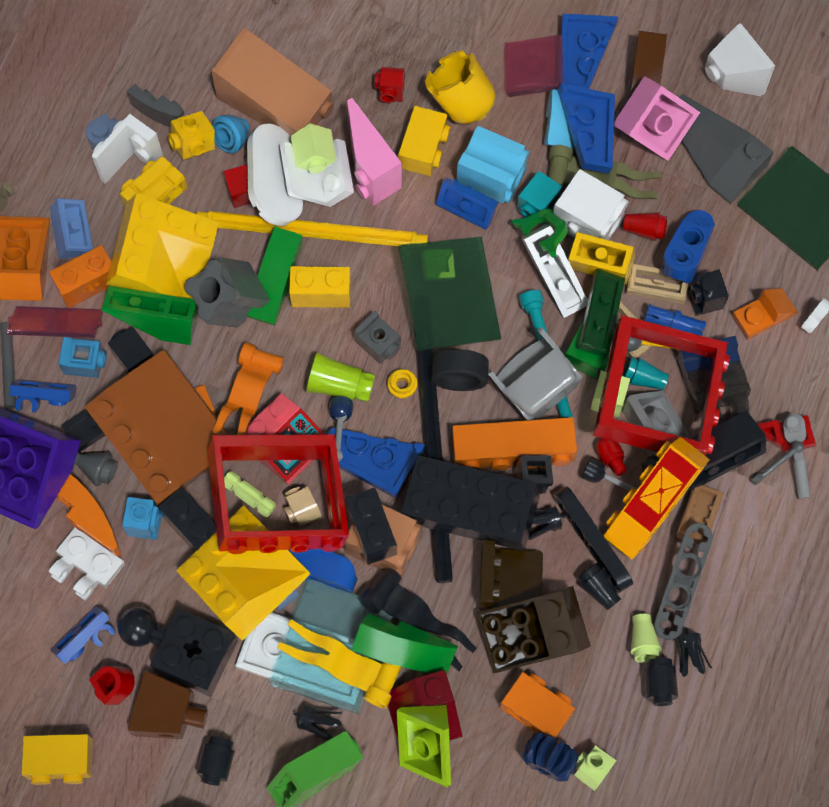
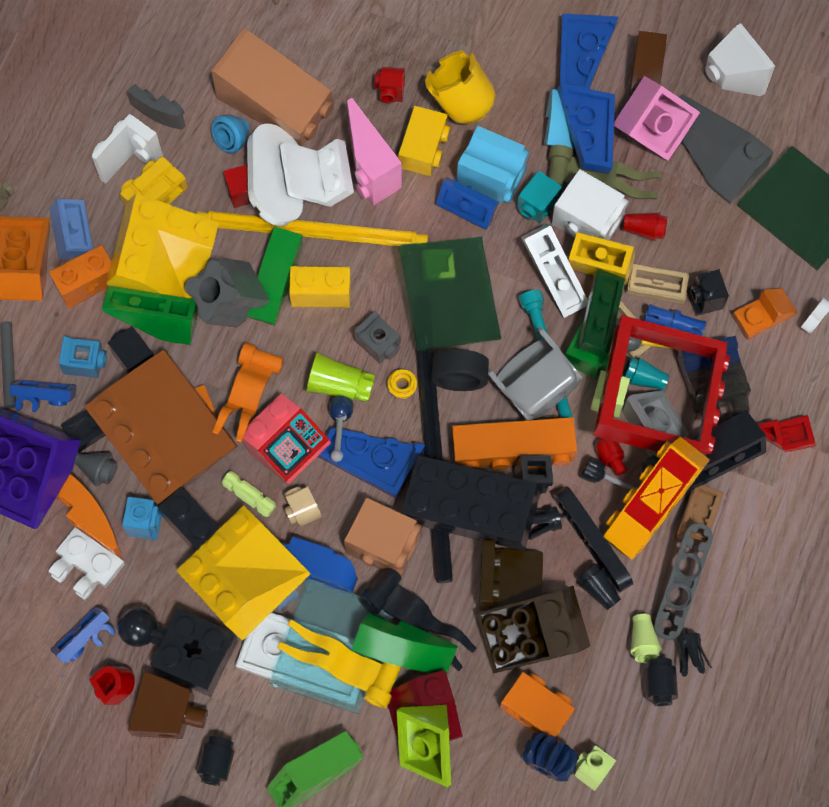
clear pink piece [6,306,103,338] -> none
yellow brick [22,734,93,785] -> none
sand blue plate [86,113,118,151] -> none
yellow brick [168,111,215,160] -> none
red window [207,434,349,554] -> none
yellowish green brick [291,123,337,173] -> none
black piece [294,705,342,741] -> none
black brick [345,487,397,565] -> none
clear pink tile [506,34,564,97] -> none
green helmet [512,209,568,258] -> none
blue piece [661,210,715,283] -> none
dark grey hinge [751,441,804,485] -> none
light grey piece [783,413,811,499] -> none

